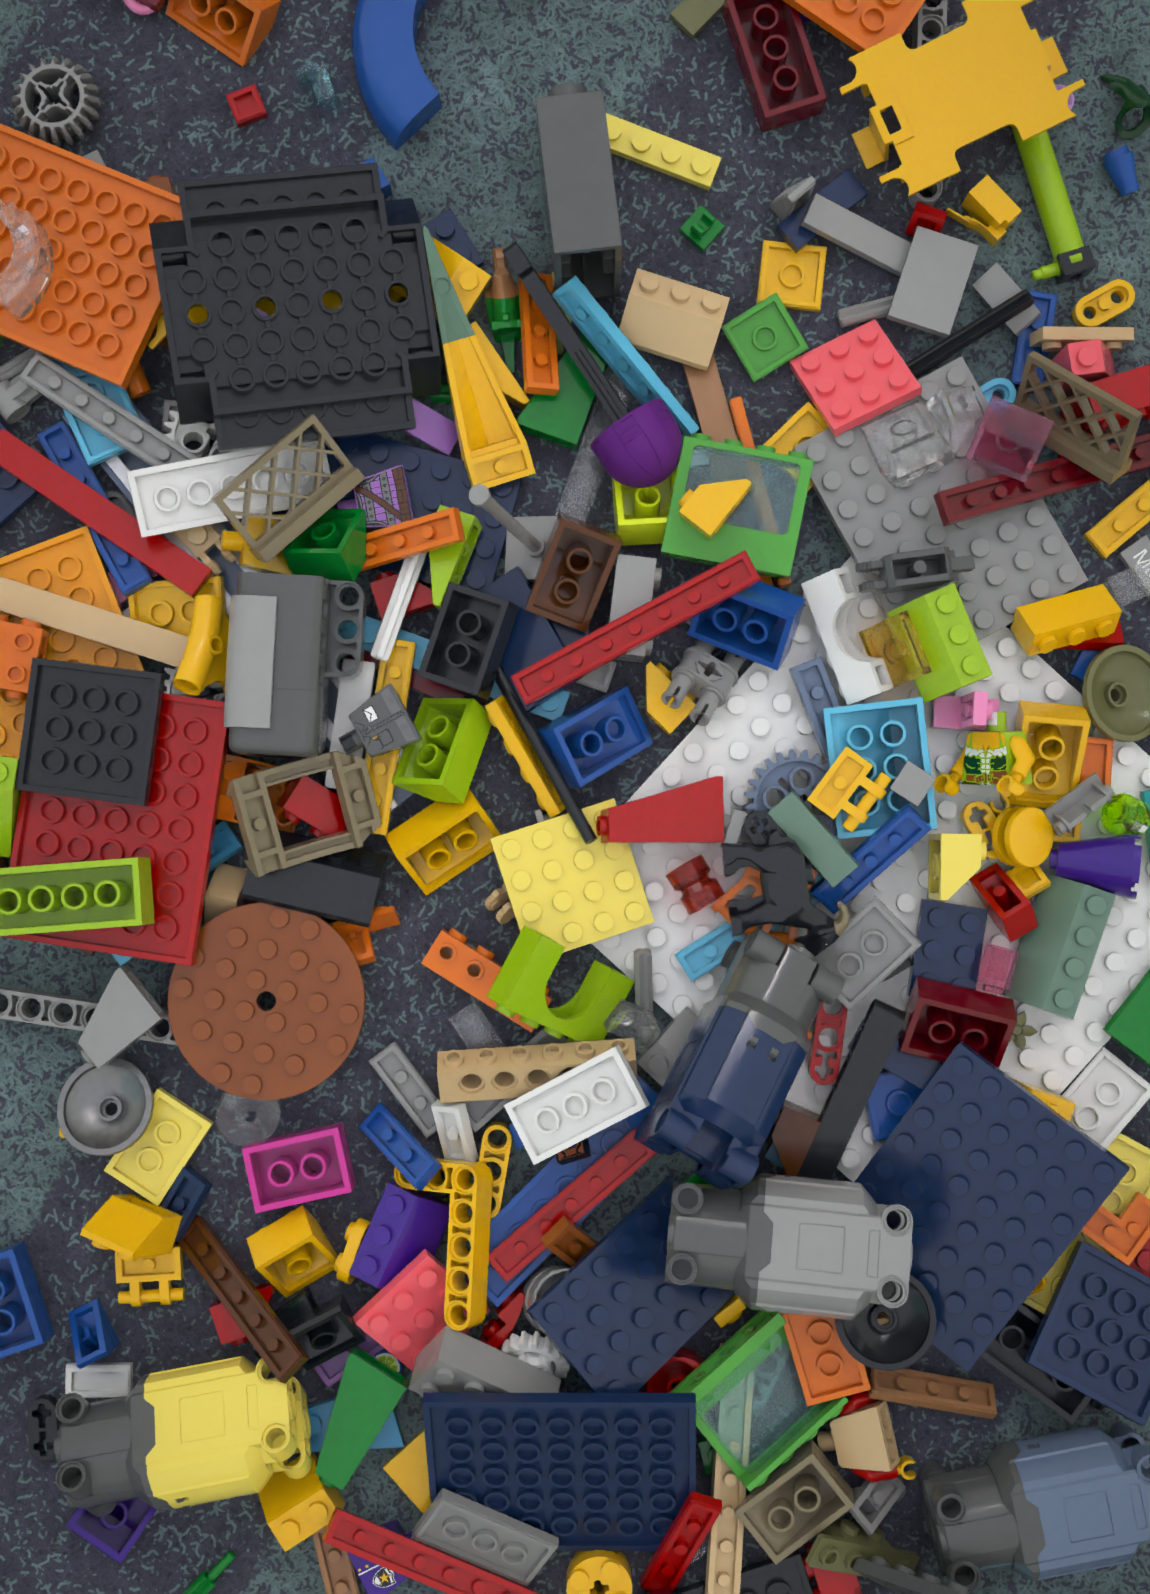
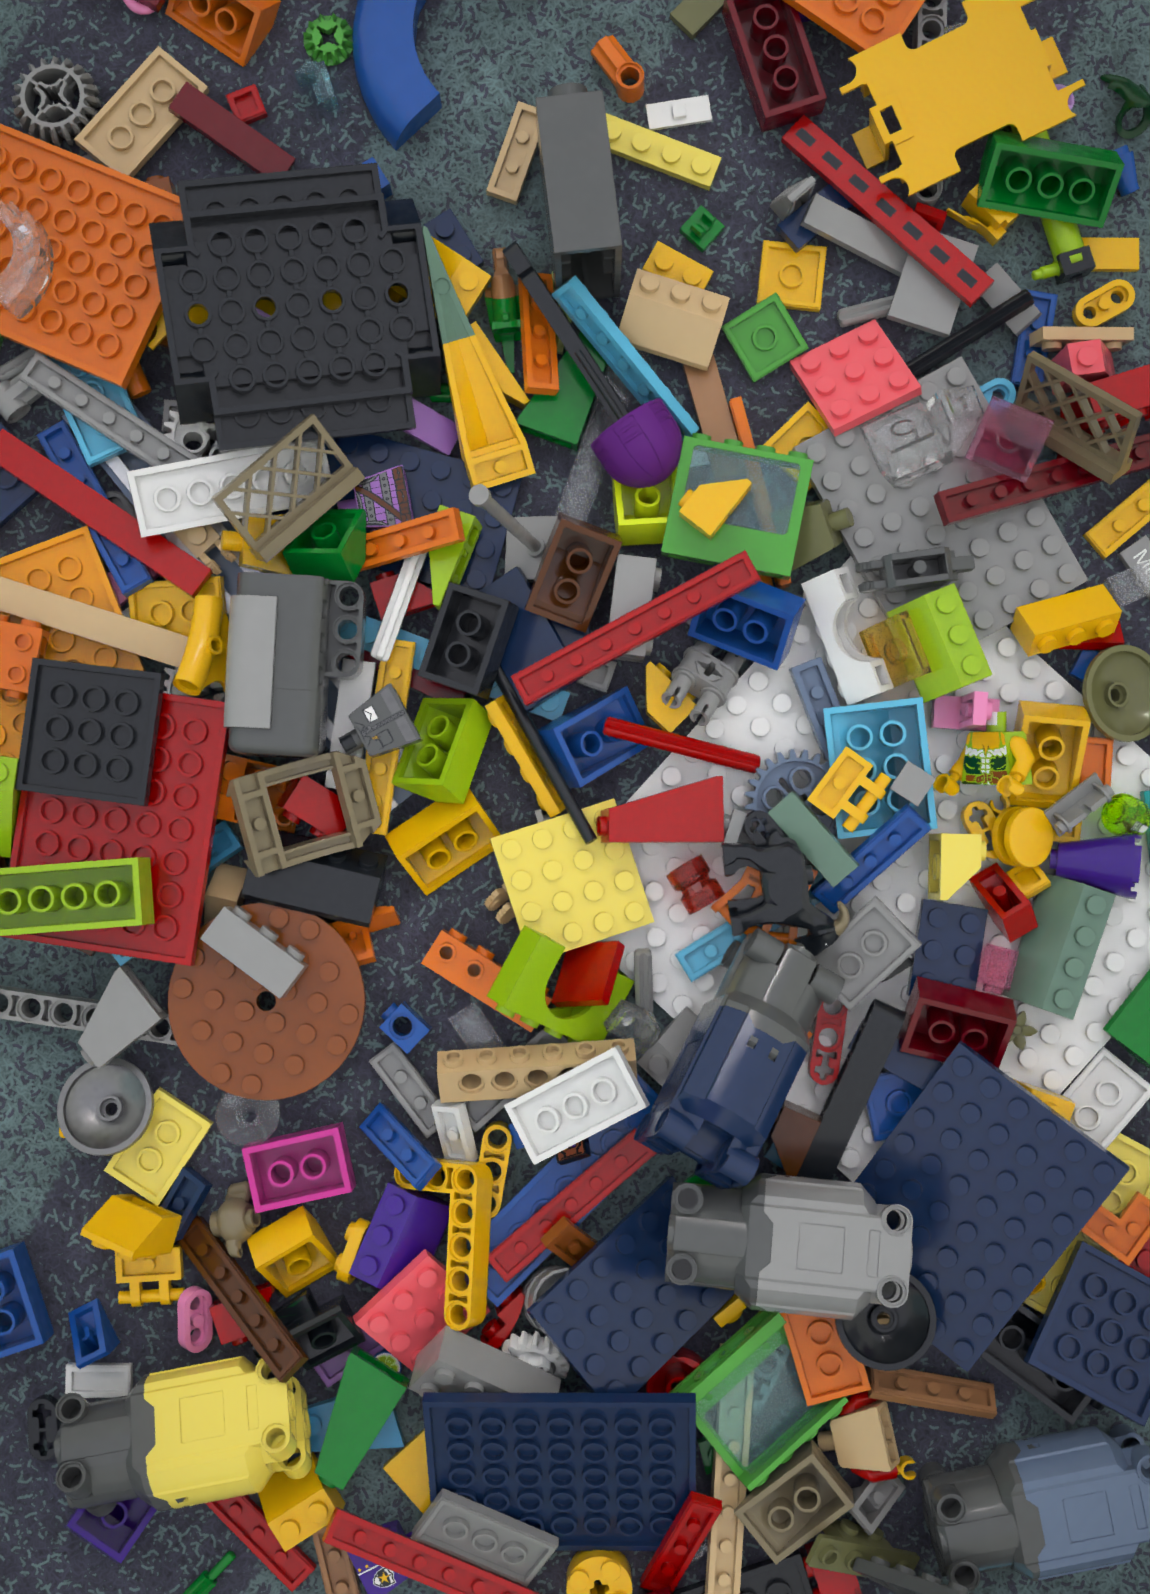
none -> tan plate [74,46,209,177]
none -> dark red tile [168,81,296,174]
none -> bright pink plate [177,1286,213,1353]
none -> light grey brick [200,905,309,999]
none -> red tile [205,1495,317,1592]
none -> dark tan piece [209,1181,261,1258]
none -> bright green gear [303,13,353,66]
none -> blue brick [379,1001,432,1054]
none -> tan plate [486,101,538,205]
none -> red tile [551,941,625,1007]
none -> orange piece [591,35,644,103]
none -> red axle [603,717,761,773]
none -> yellow plate [642,241,714,290]
none -> white piece [645,95,712,131]
none -> olive torso [770,499,854,571]
none -> red tile [781,115,994,308]
none -> green slope [977,130,1125,228]
none -> yellow tile [1082,237,1139,272]

